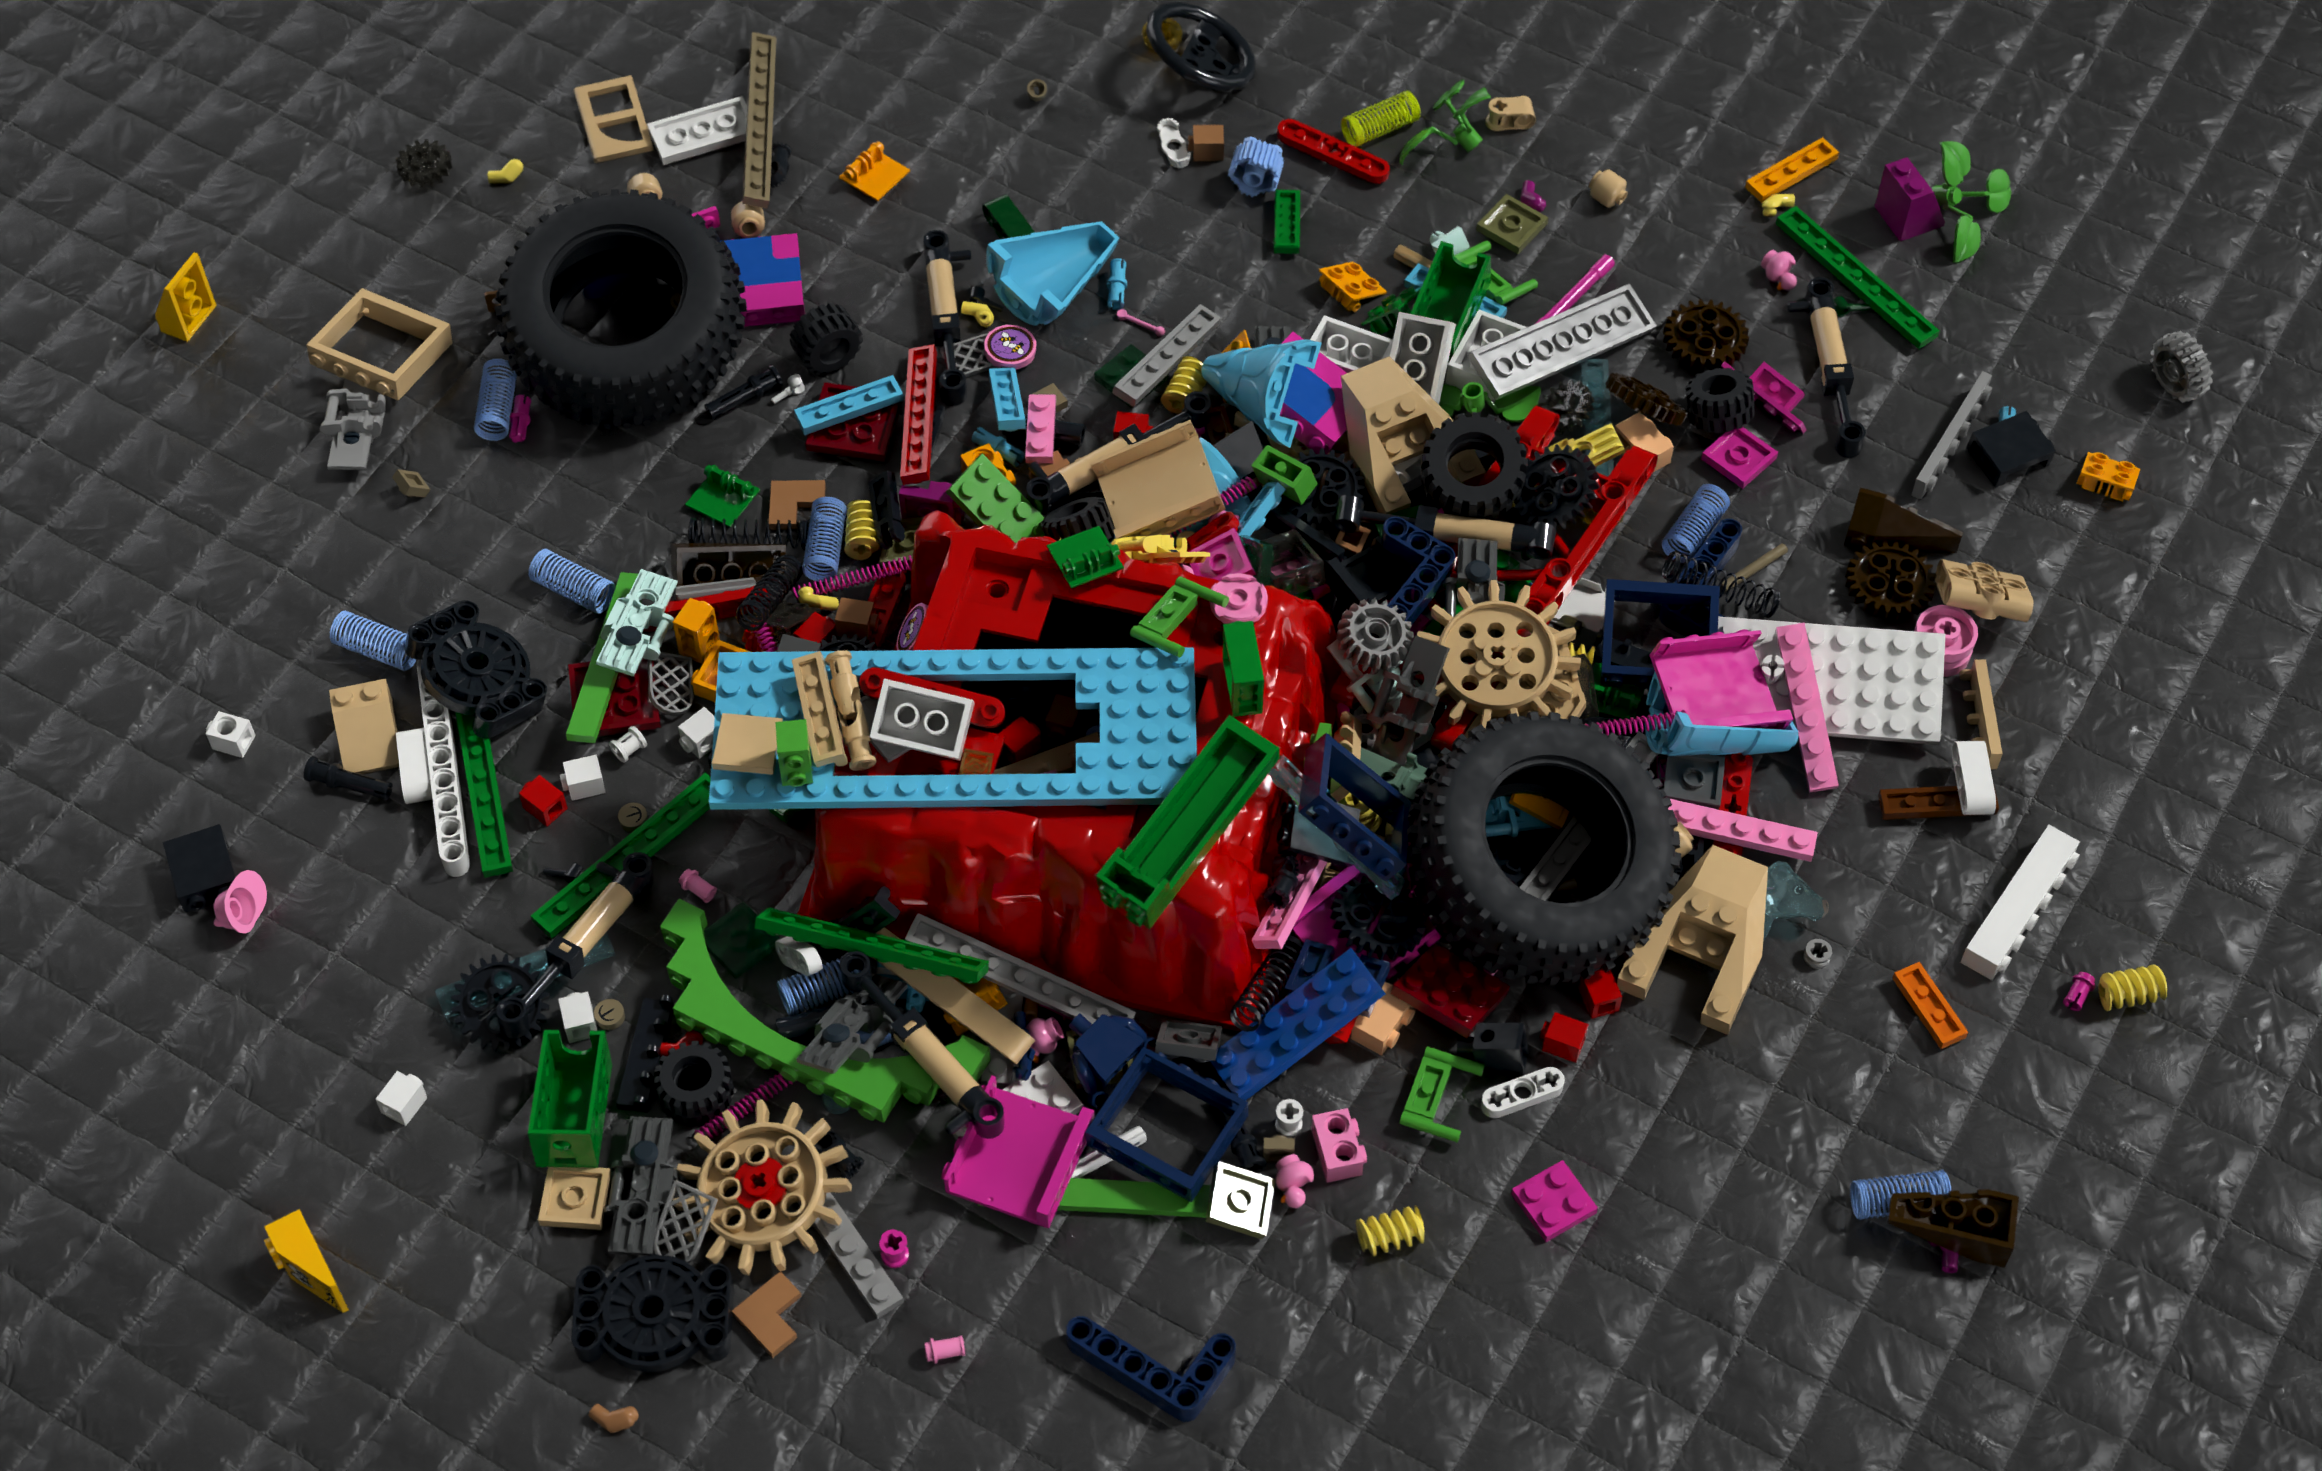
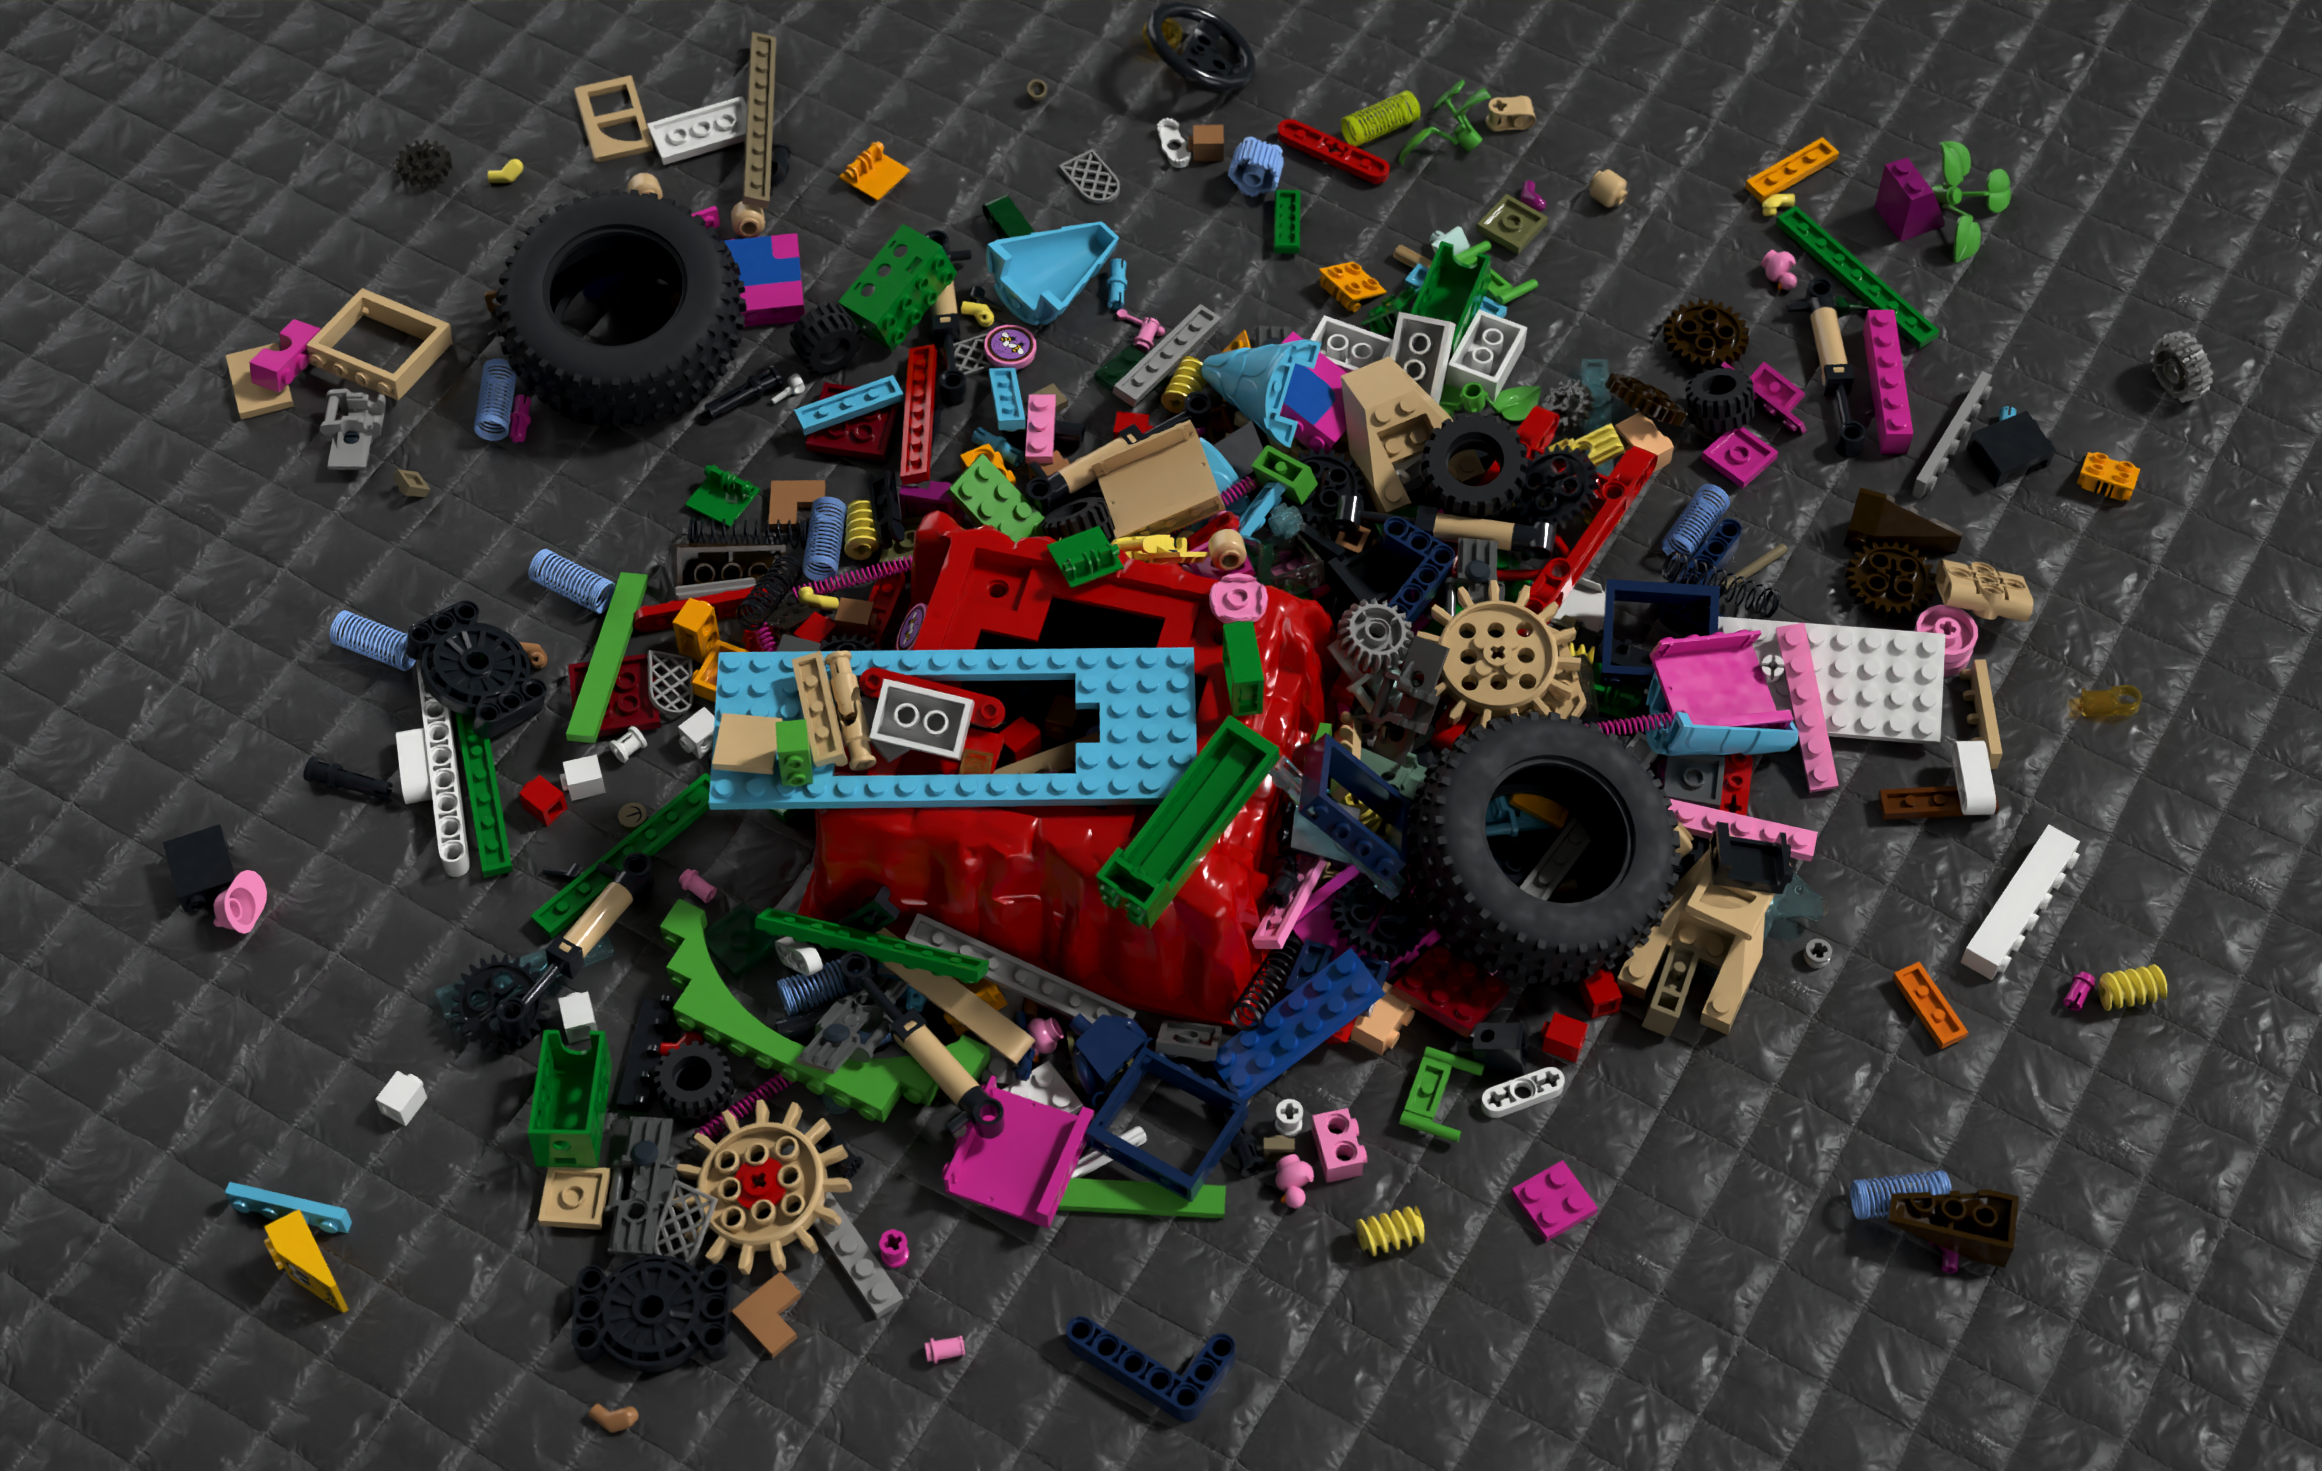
yellow slope [155,252,217,342] -> none
white brick [206,711,256,758] -> none
tan slope [329,679,399,774] -> none
dark tan tile [594,999,625,1030] -> none
light aqua piece [596,569,678,677] -> none
bright green plate [1130,576,1229,658] -> none
plate [1205,1161,1275,1239] -> none
light grey plate [1467,284,1657,400] -> none
dark pink piece [1535,254,1615,324] -> none
none -> medium azure plate [225,1182,352,1233]
none -> tan tile [226,342,294,420]
none -> dark pink arch [249,319,321,393]
none -> medium nougat arm [519,642,548,669]
none -> green piece [838,224,957,352]
none -> light grey window [1058,149,1120,204]
none -> bright pink pin [1133,317,1159,353]
none -> tan head [1208,529,1247,571]
none -> clear light blue gear [1268,503,1303,539]
none -> dark tan slope [1641,939,1701,1037]
none -> tan window [1684,834,1790,941]
none -> black panel [1709,821,1794,895]
none -> dark pink brick [1863,310,1913,454]
none -> clear yellow piece [2080,685,2142,716]

